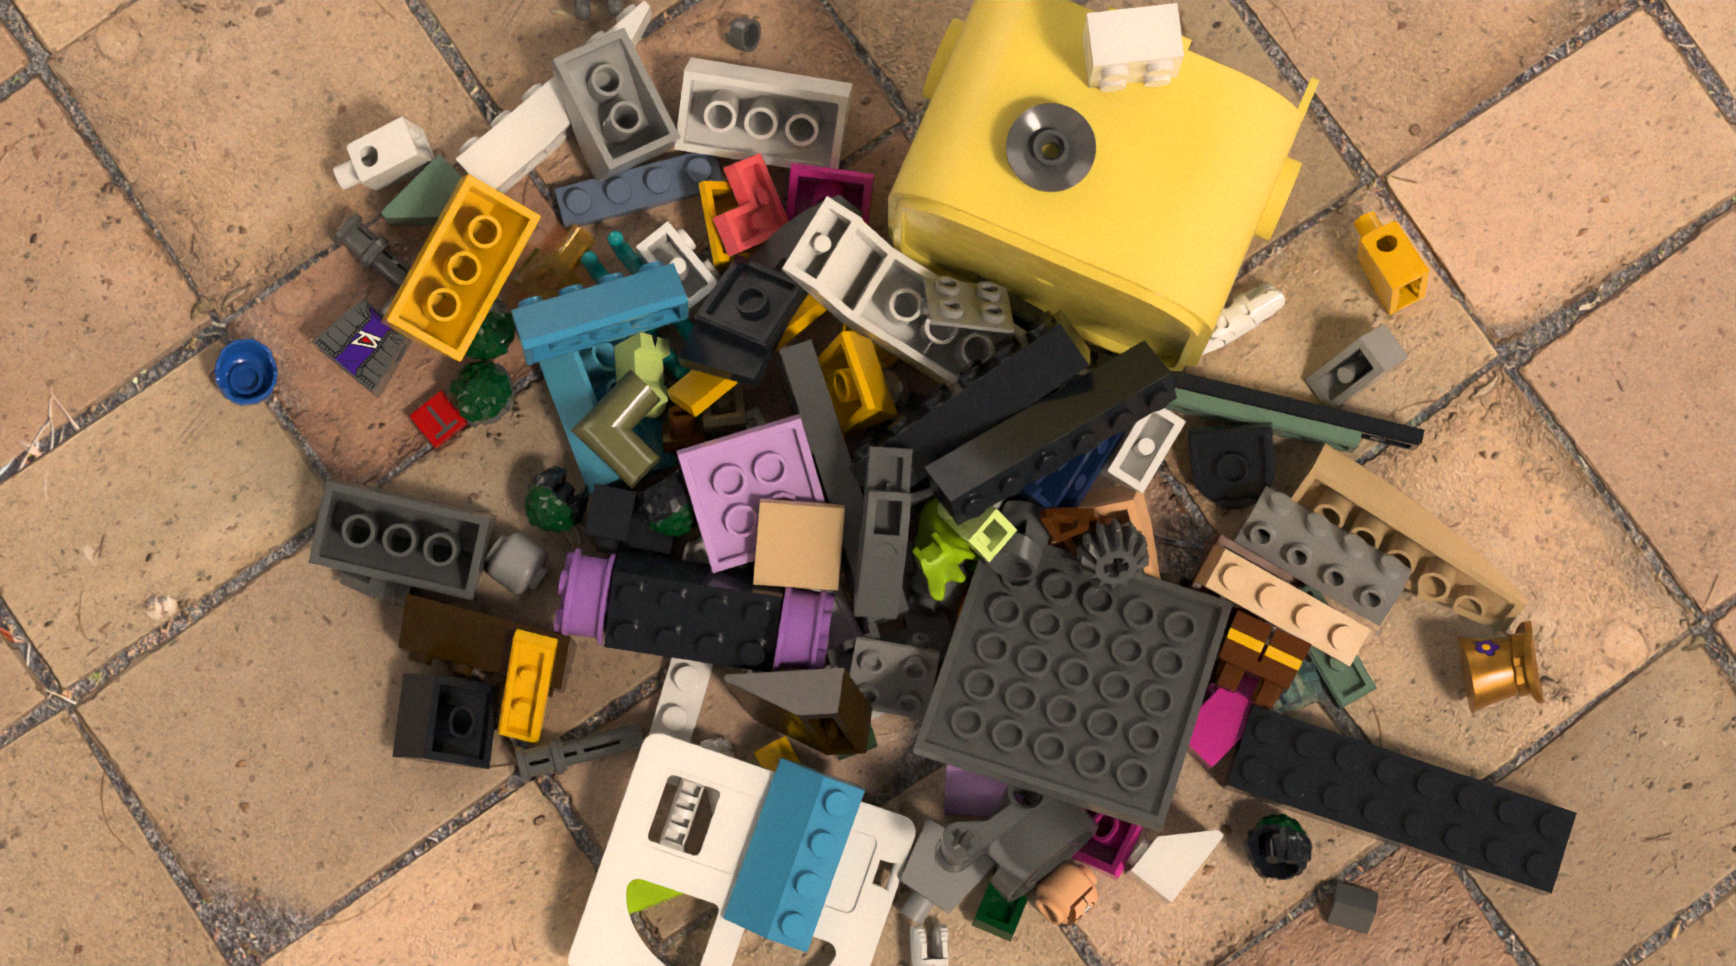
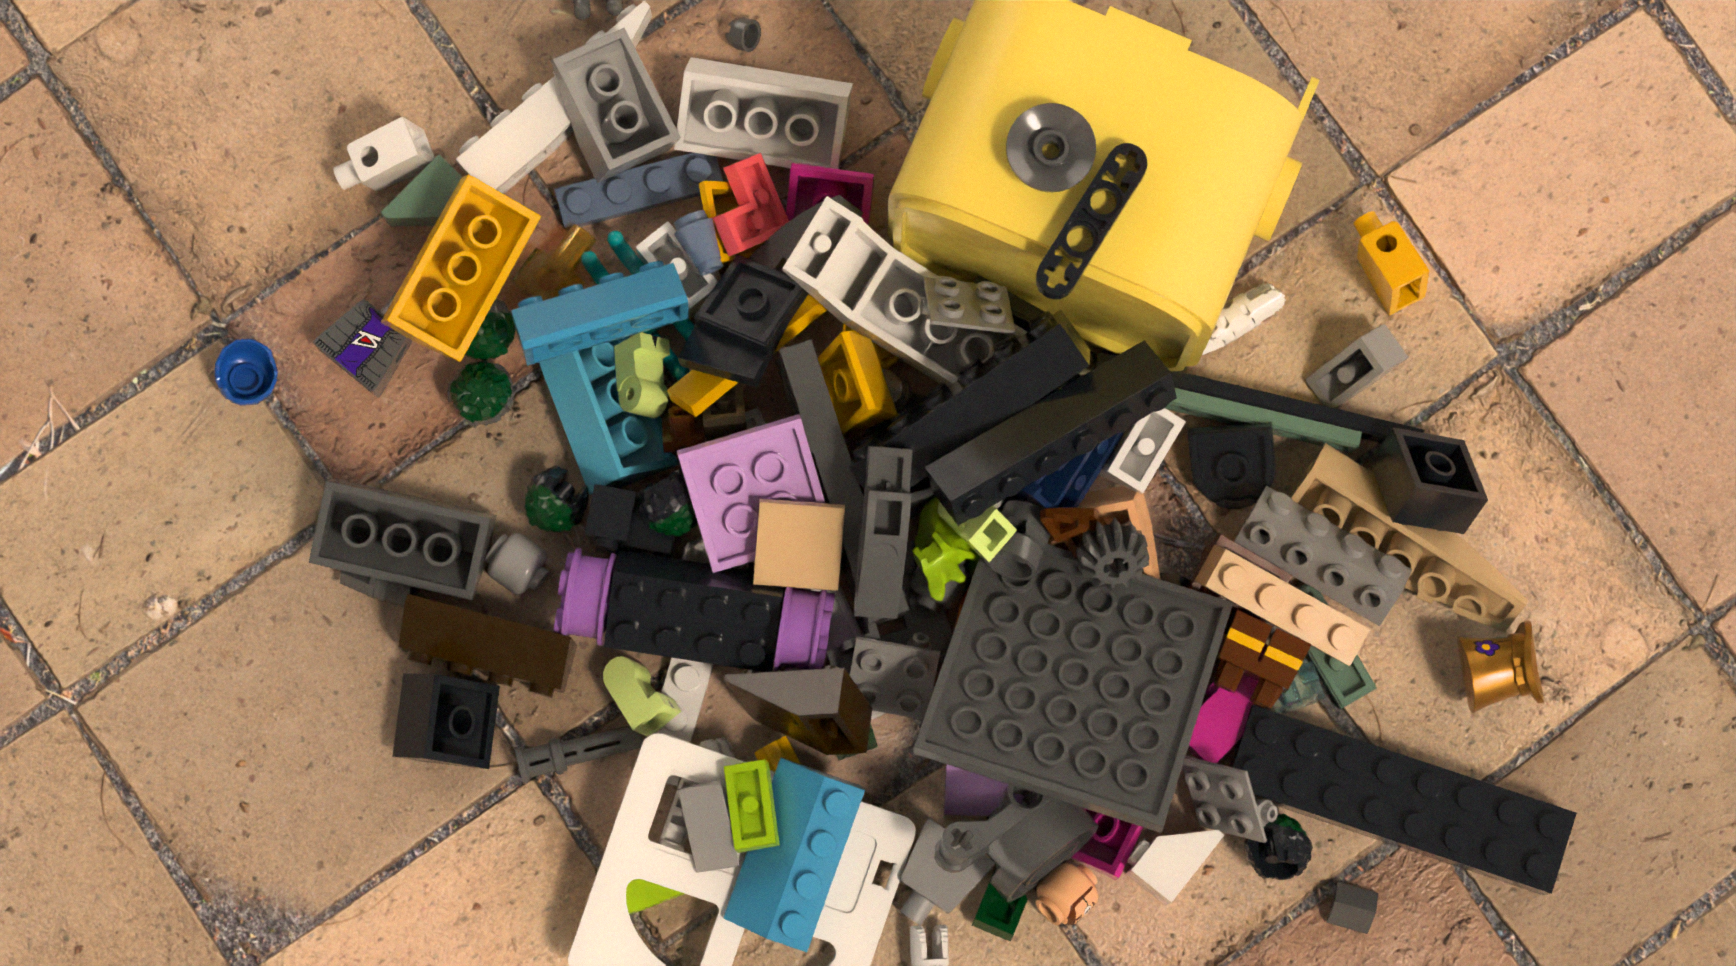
dark grey pin [333,214,411,290] -> none
red tile [409,390,469,450] -> none
yellow tile [497,629,558,744] -> none
olive brick [571,370,661,489] -> none
white brick [1082,3,1184,92] -> none
none -> yellowish green leg [603,656,682,736]
none -> sand blue cone [674,210,723,276]
none -> light grey slope [678,780,740,873]
none -> lime plate [724,759,780,853]
none -> black beam [1036,143,1148,299]
none -> light grey hinge [1182,756,1278,843]
none -> black brick [1370,427,1488,534]

